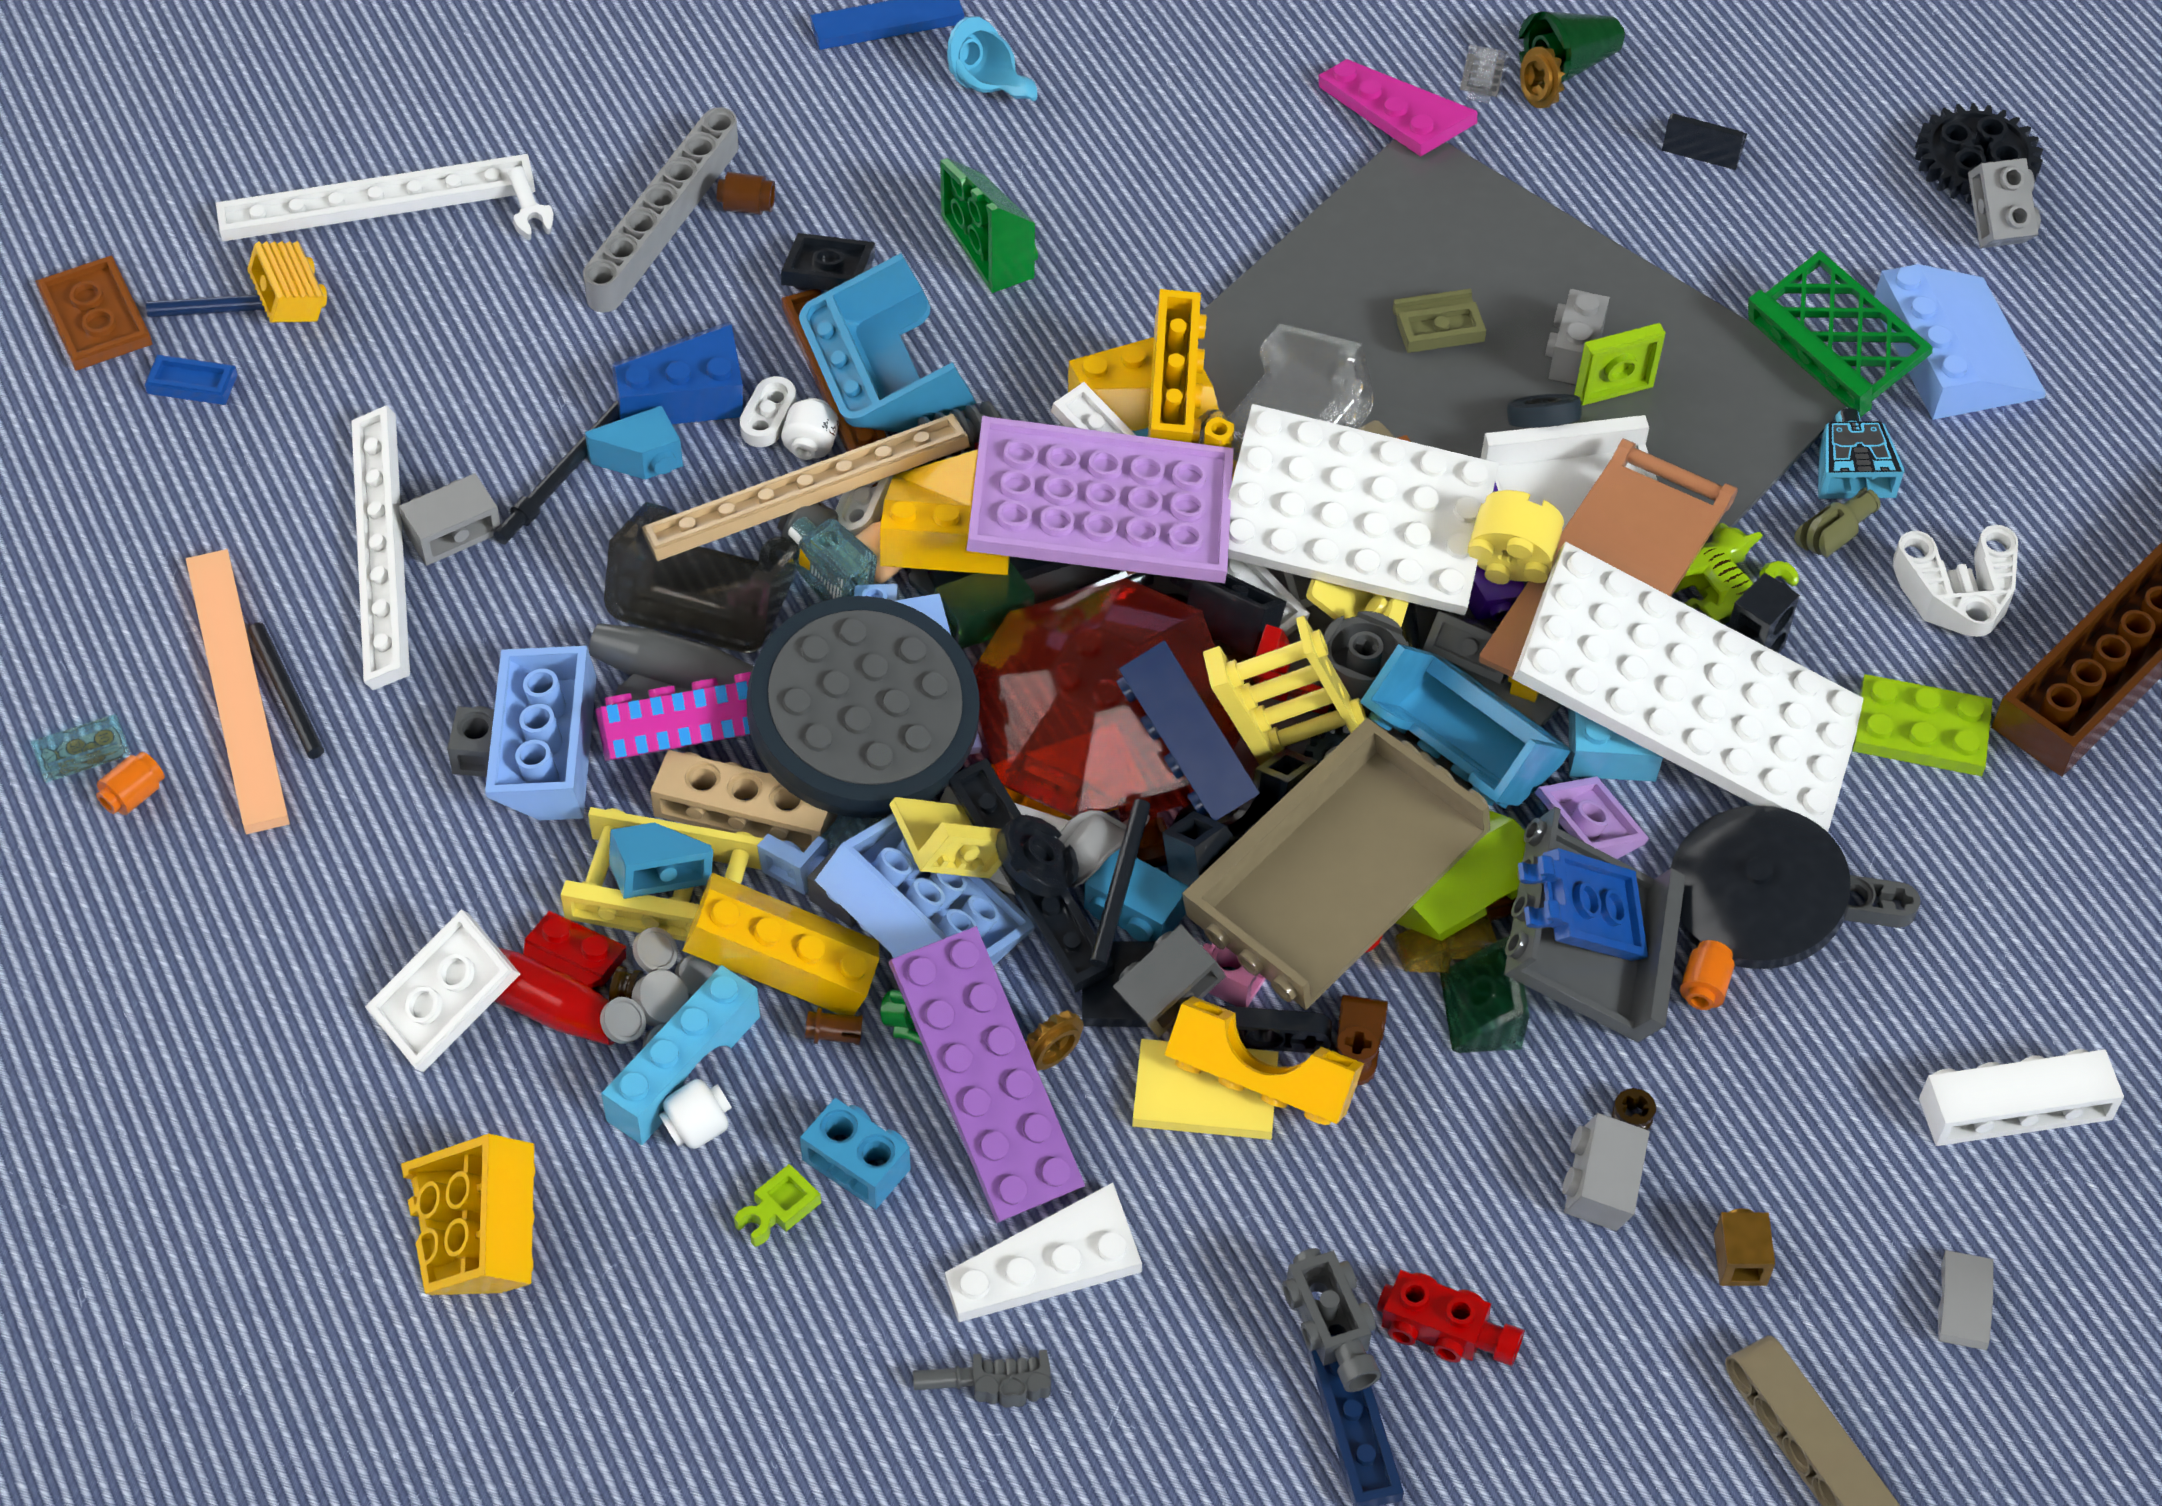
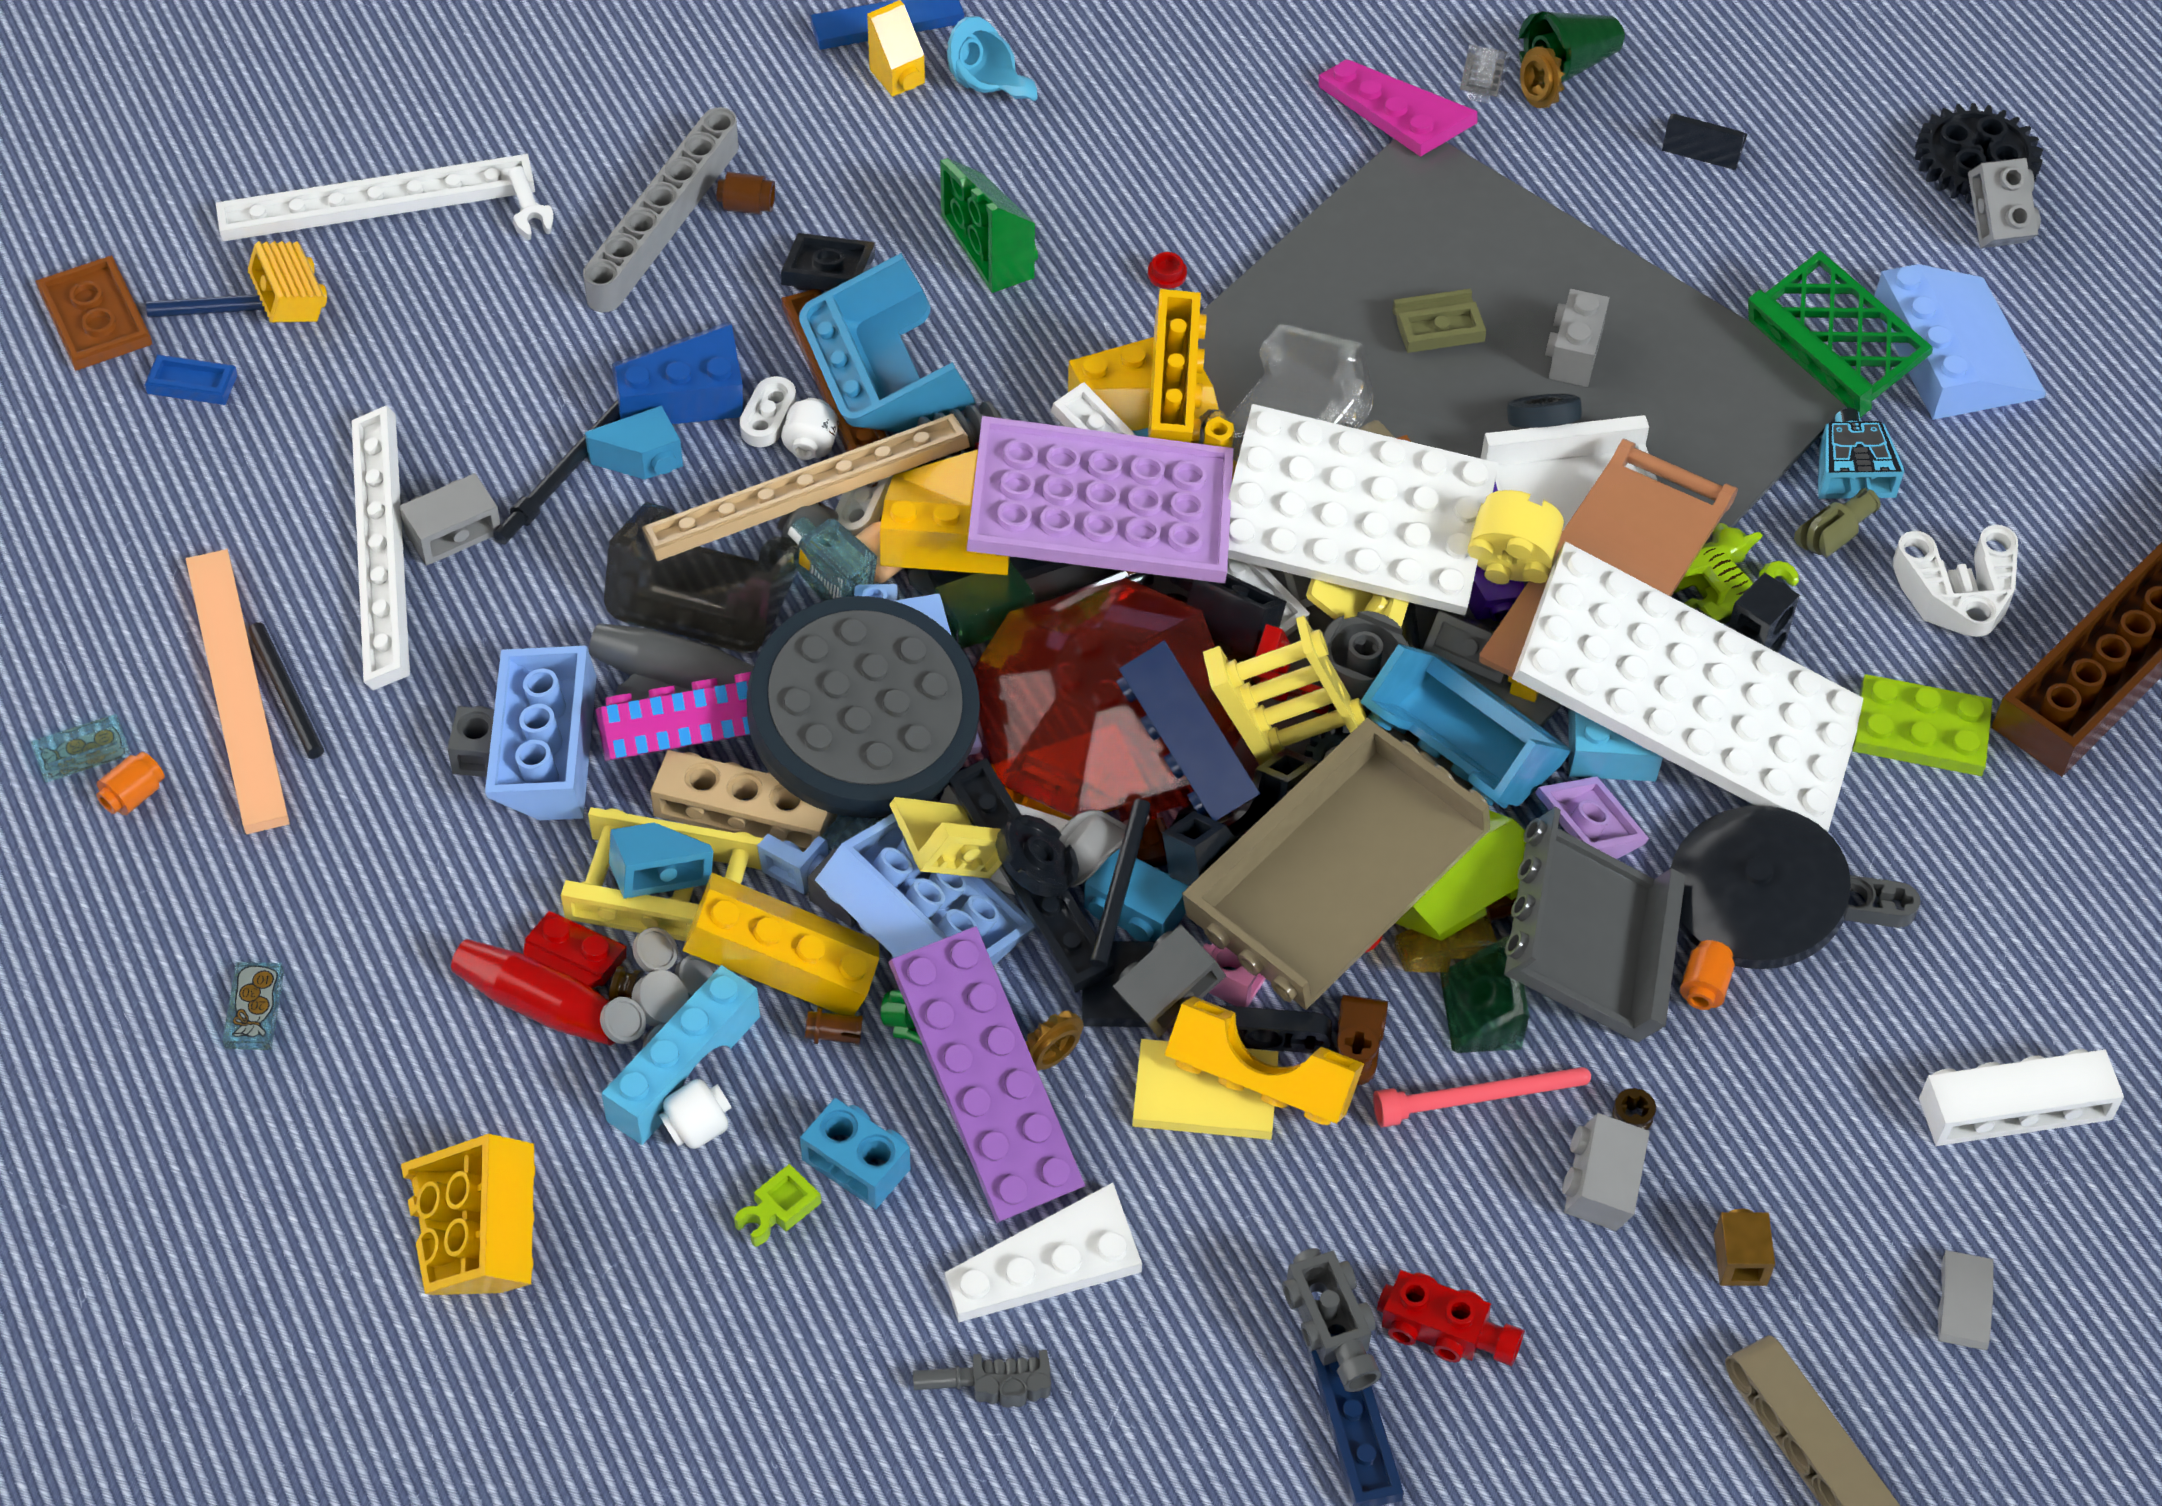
white tile [365,909,520,1072] -> none
blue tile [1518,848,1648,962] -> none
lime tile [1574,323,1666,406] -> none
none -> tile [222,962,284,1050]
none -> yellow slope [867,0,925,97]
none -> red plate [1147,252,1187,289]
none -> coral piece [1373,1067,1591,1128]

